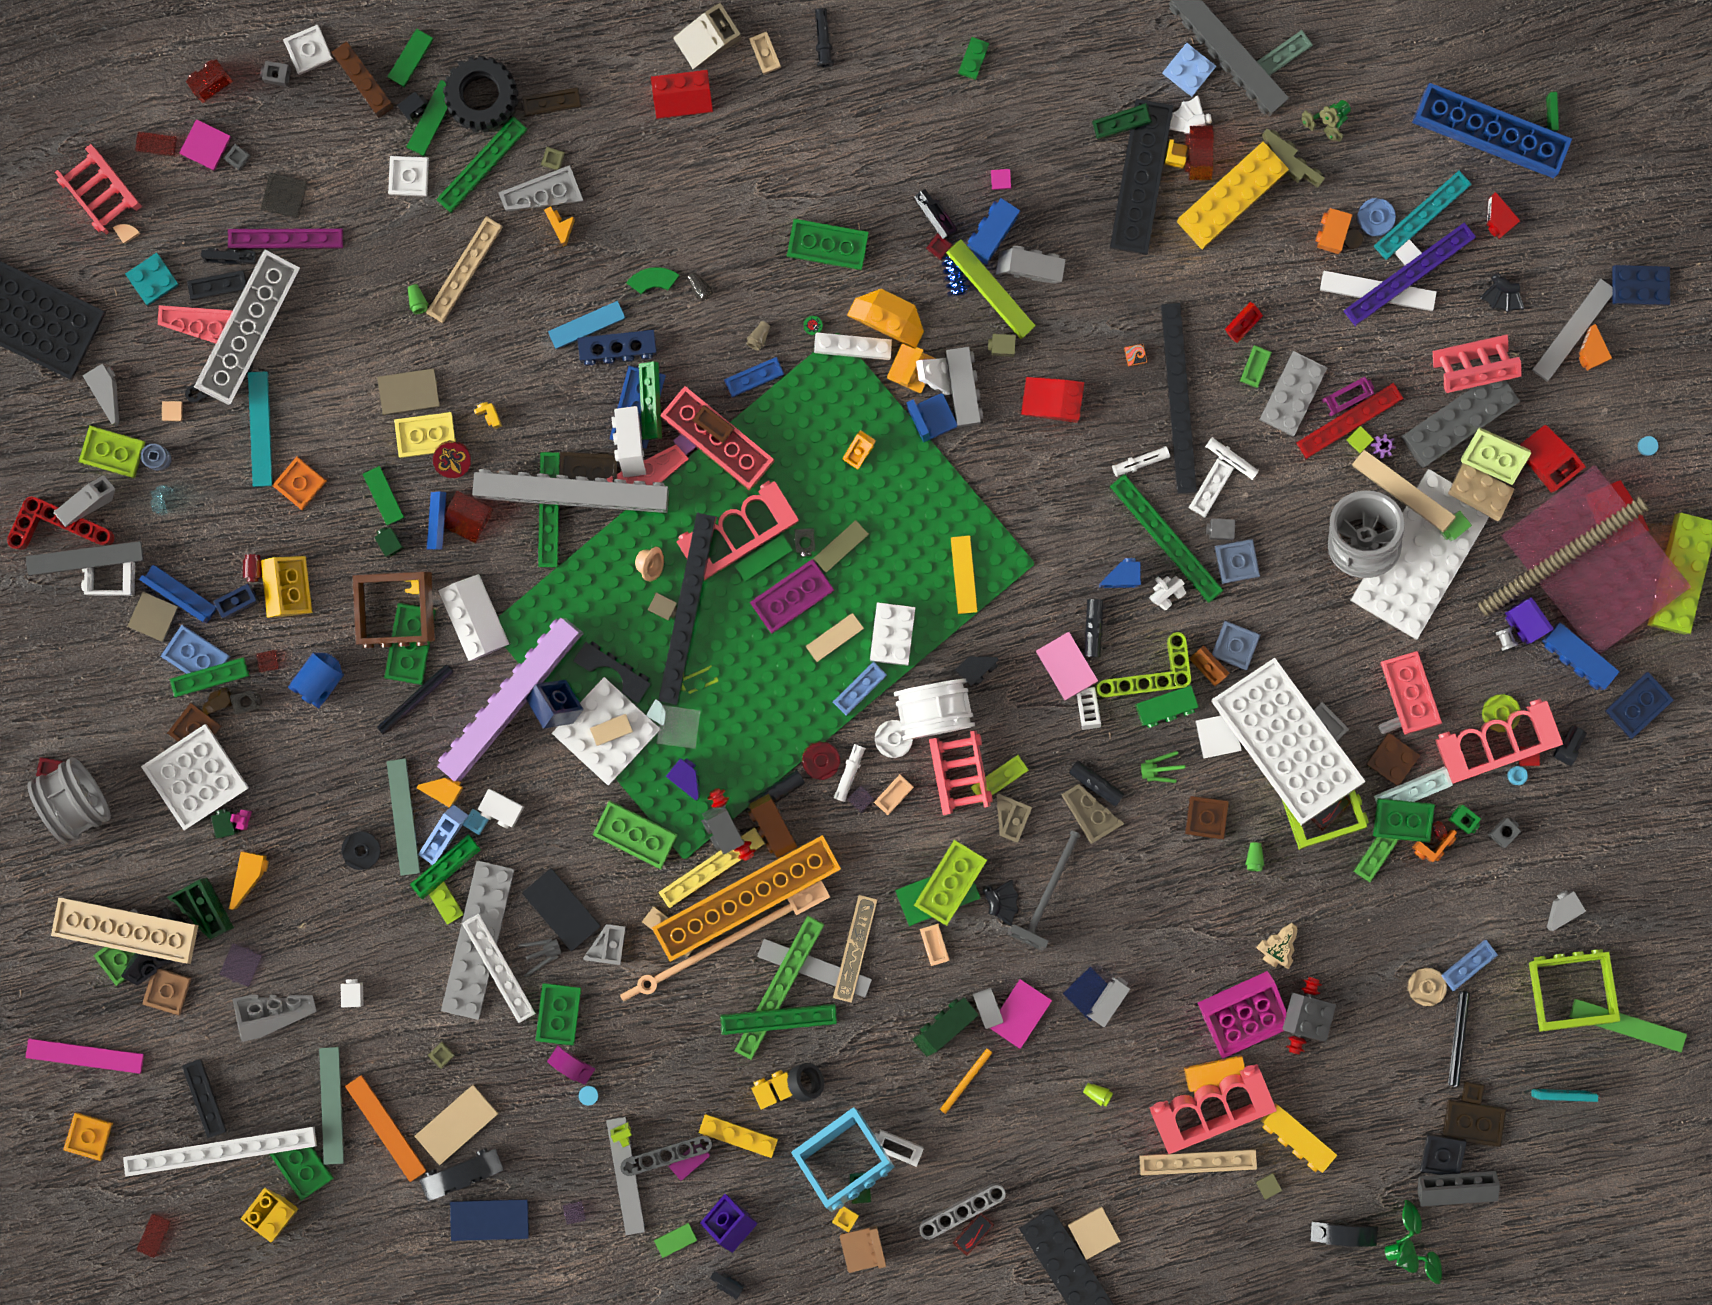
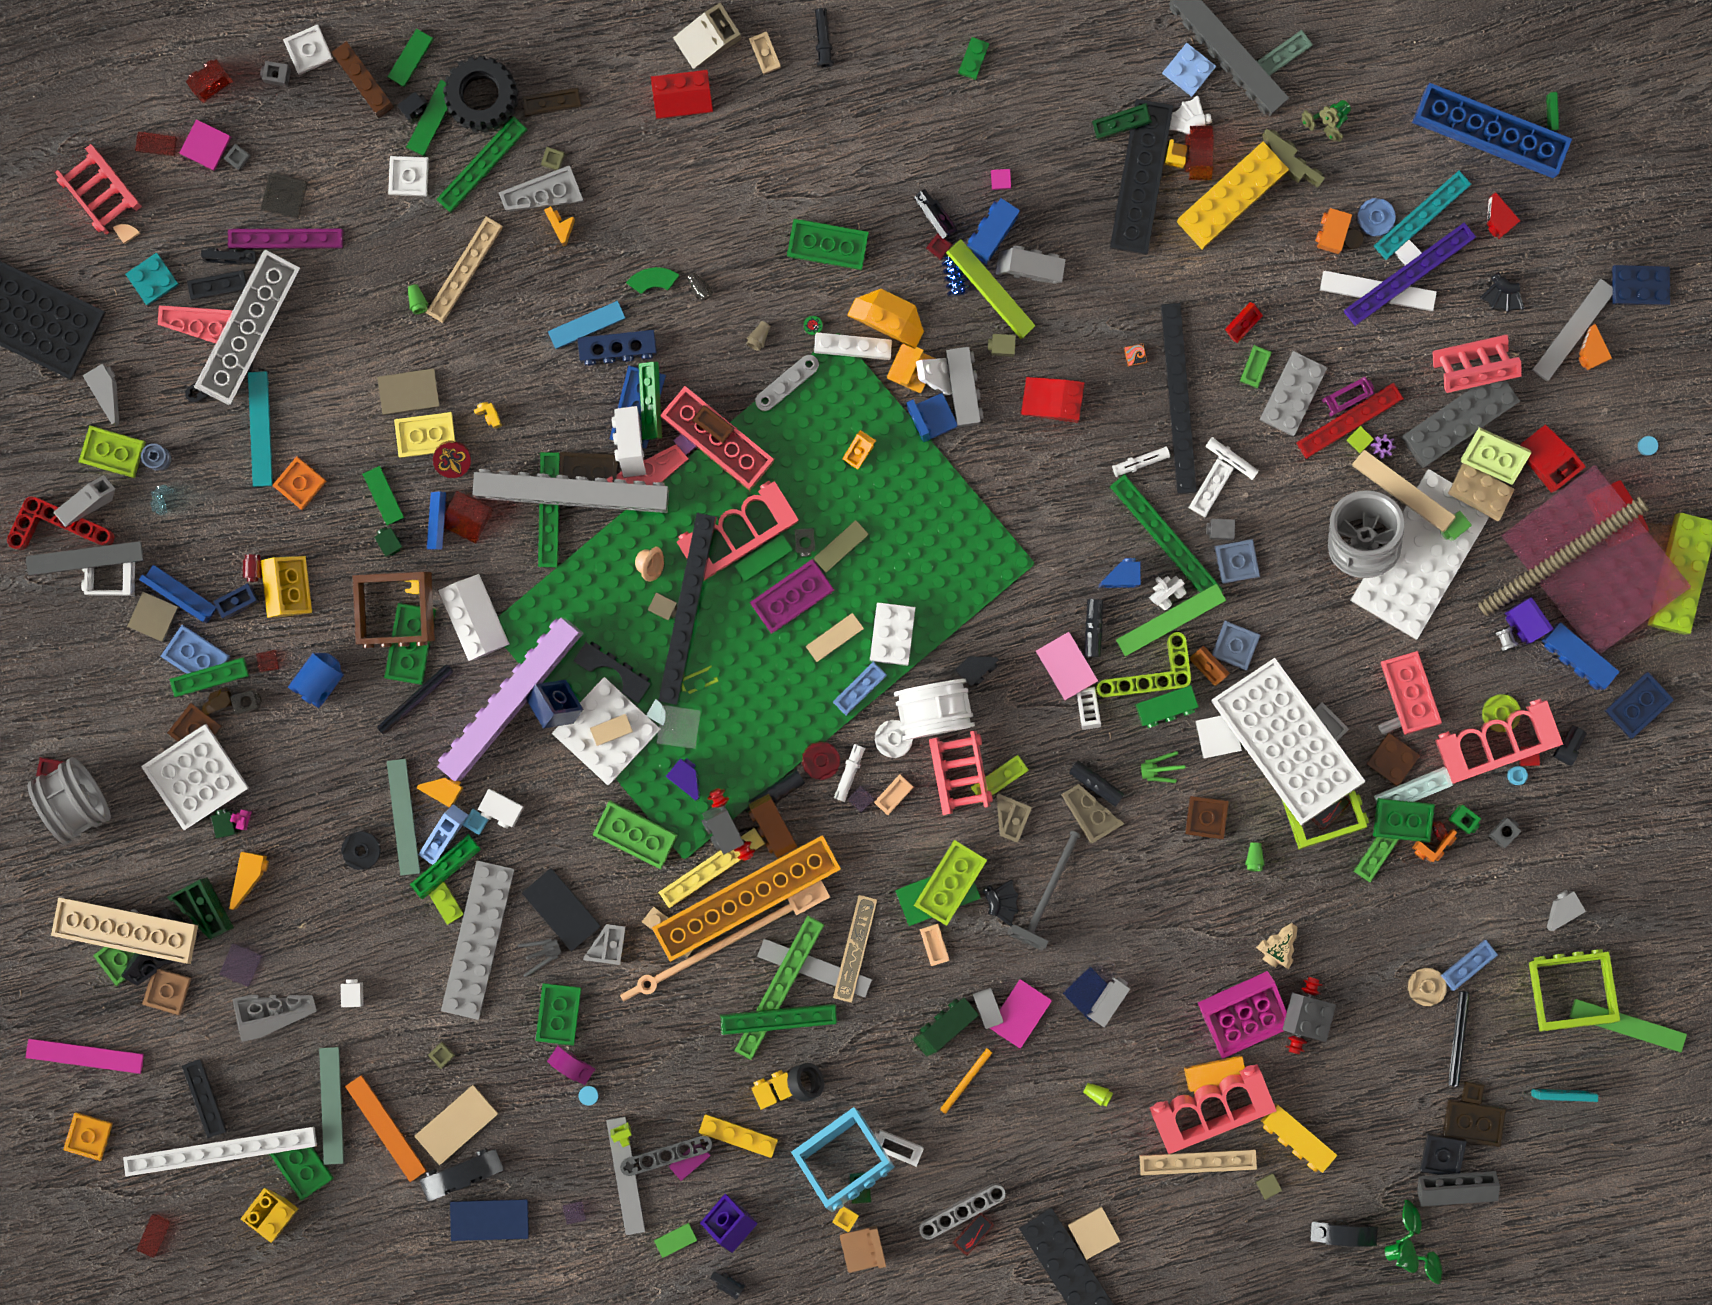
light nougat tile [162,401,183,421] -> none
white tile [462,913,536,1023] -> none
blue tile [724,357,784,398] -> none
yellow tile [951,536,977,614] -> none
none -> light grey plate [755,355,819,412]
none -> bright green tile [1116,584,1226,656]

